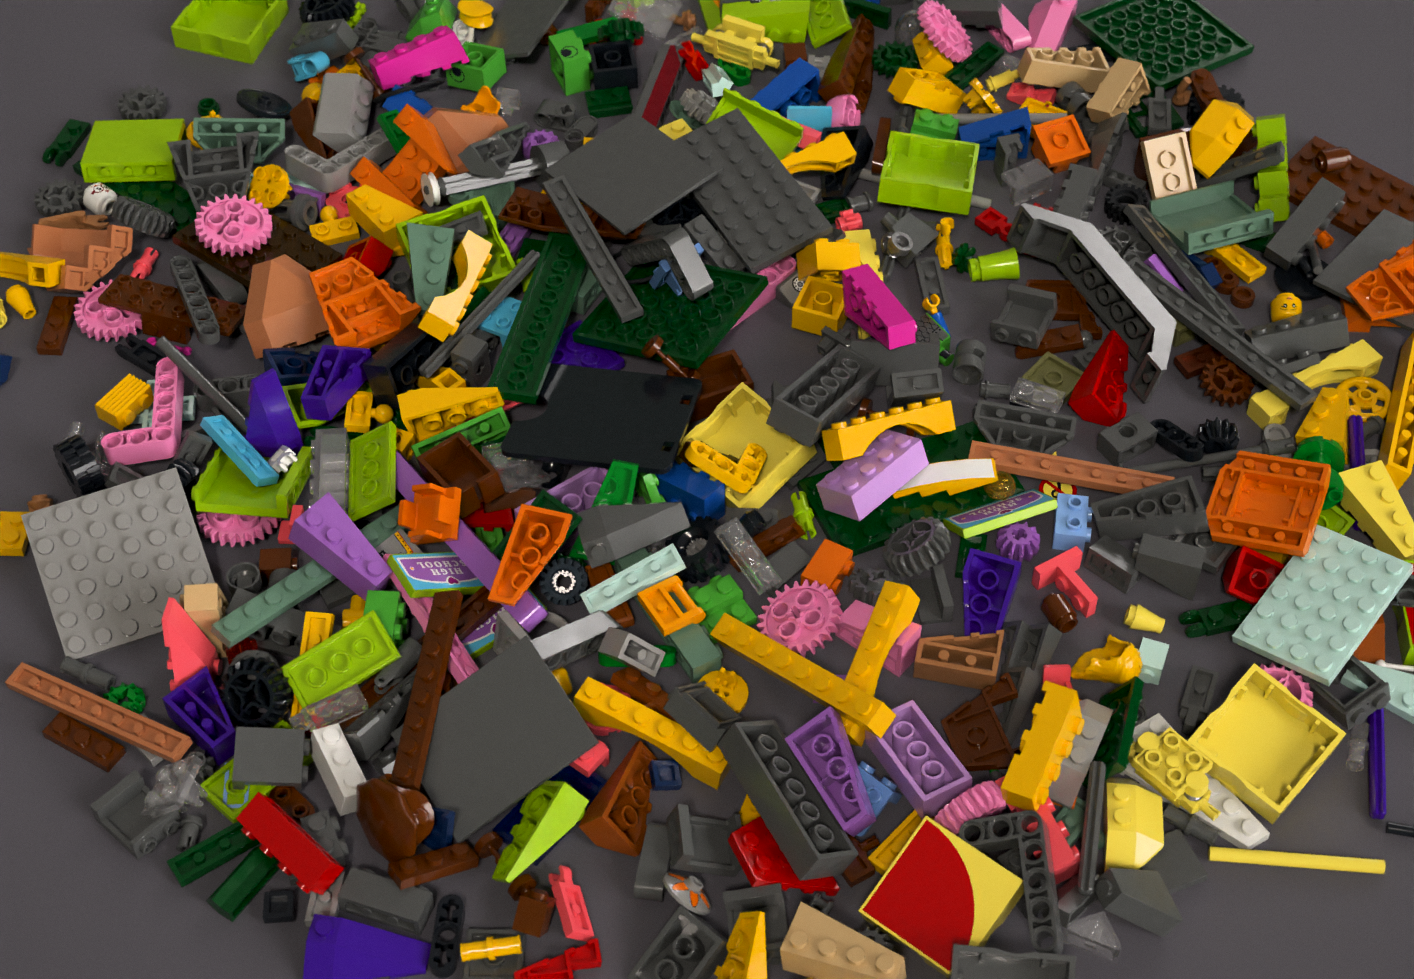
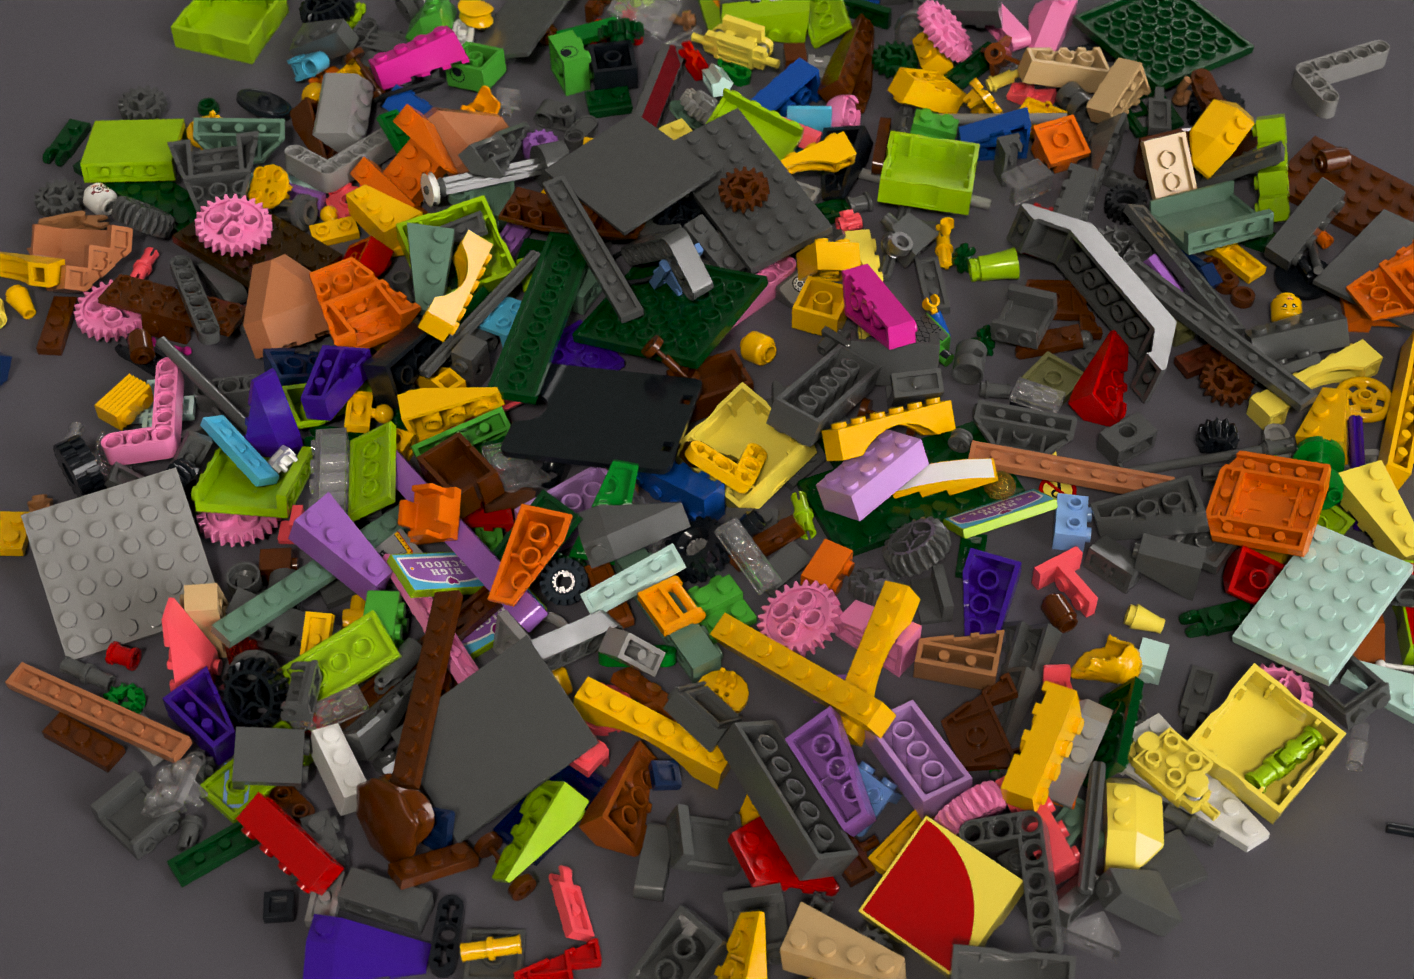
dark green piece [206,846,280,922] -> none
reddish brown brick [512,888,556,938] -> none
bright green plate [634,472,666,504] -> none
light grey dish [663,871,711,915] -> none
red plate [974,206,1012,242] -> none
medium lavender gear [996,521,1040,562] -> none
black beam [1150,419,1204,462] -> none
light yellow piece [1208,846,1385,874] -> none
dark grey pin [1363,415,1385,442] -> none
dark purple axle [1367,707,1387,820] -> none
none -> red bush [105,641,142,671]
none -> reddish brown brick [127,329,155,365]
none -> dark grey hinge [281,660,323,721]
none -> reddish brown gear [718,166,770,213]
none -> yellow head [740,331,776,366]
none -> dark grey bush [948,428,973,453]
none -> dark green plant [971,324,995,356]
none -> dark orange brick [980,35,1020,77]
none -> lime piece [1245,725,1325,793]
none -> light grey beam [1292,40,1390,119]

